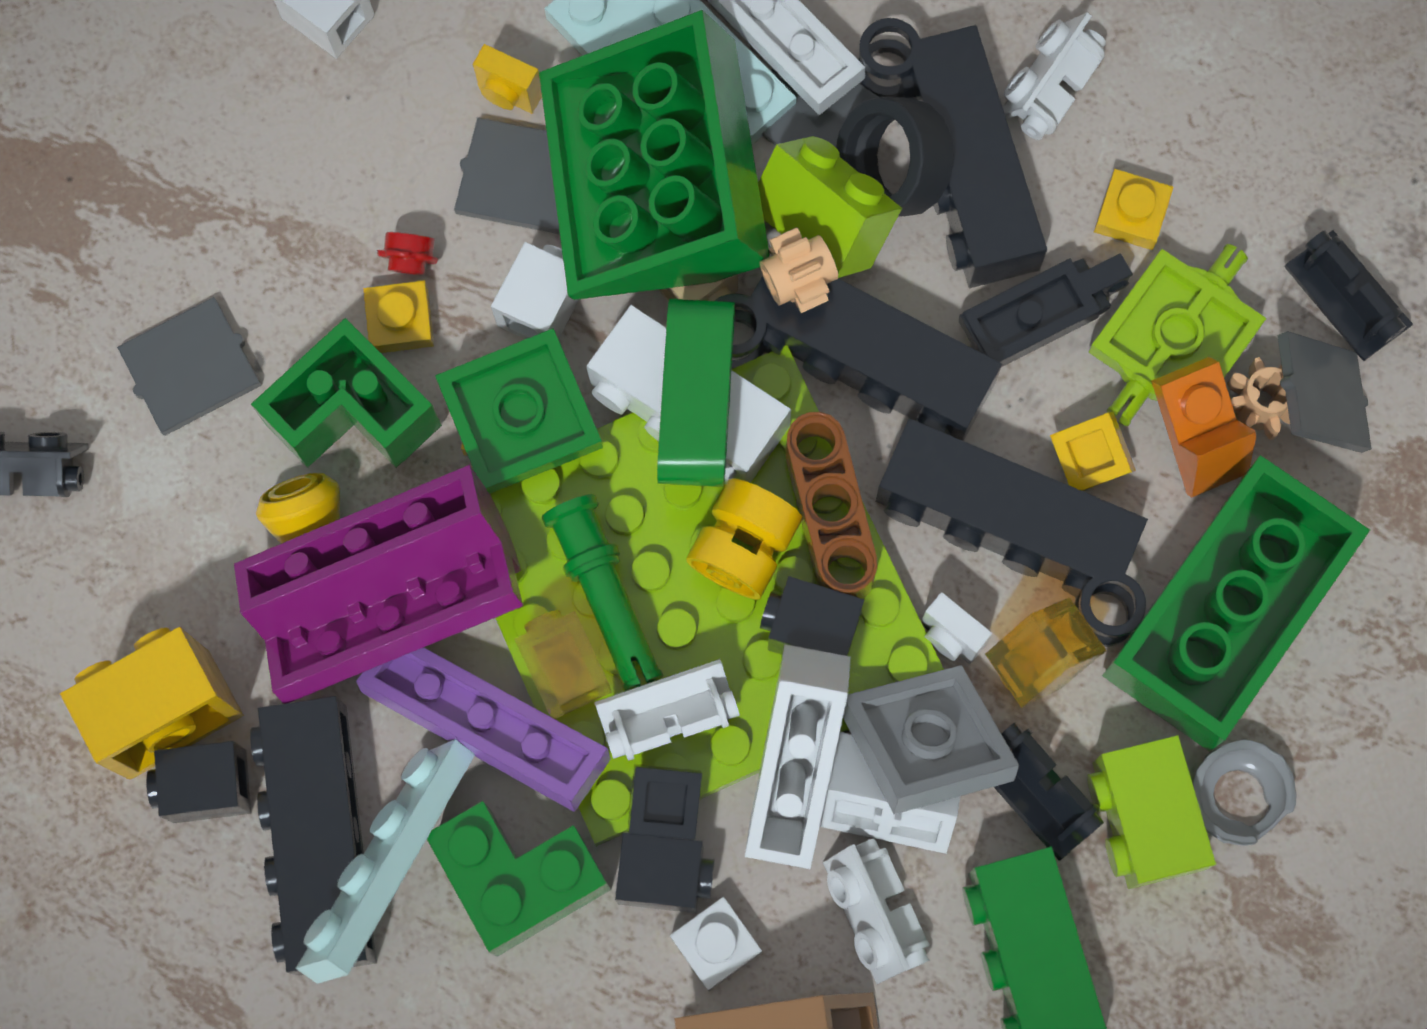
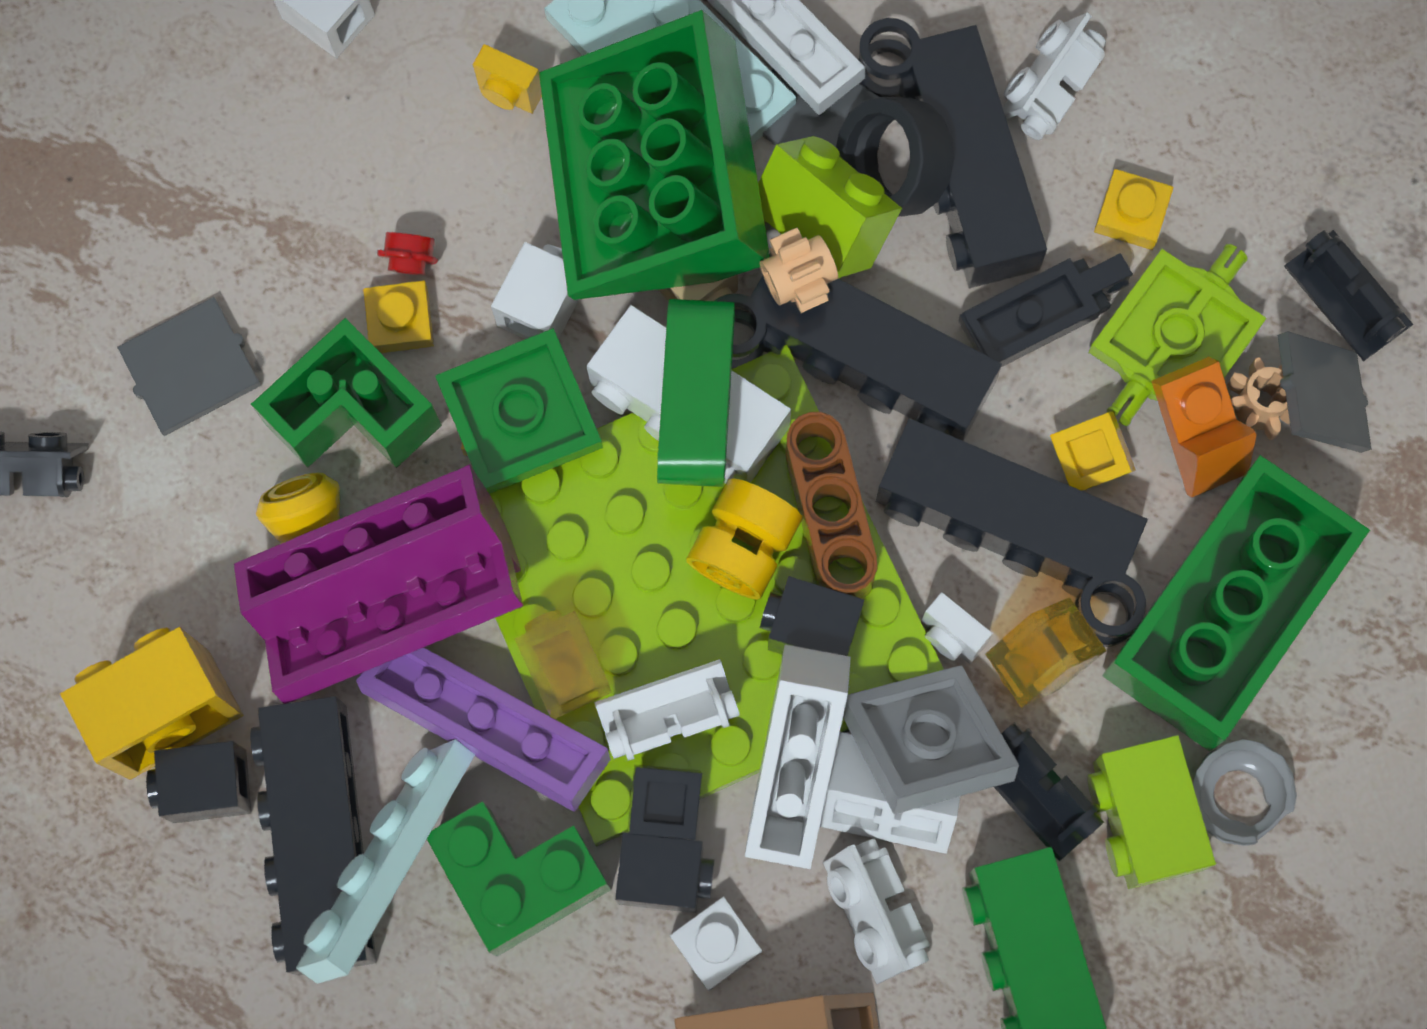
dark grey piece [454,117,560,234] -> none
green pin [542,494,664,692] -> none

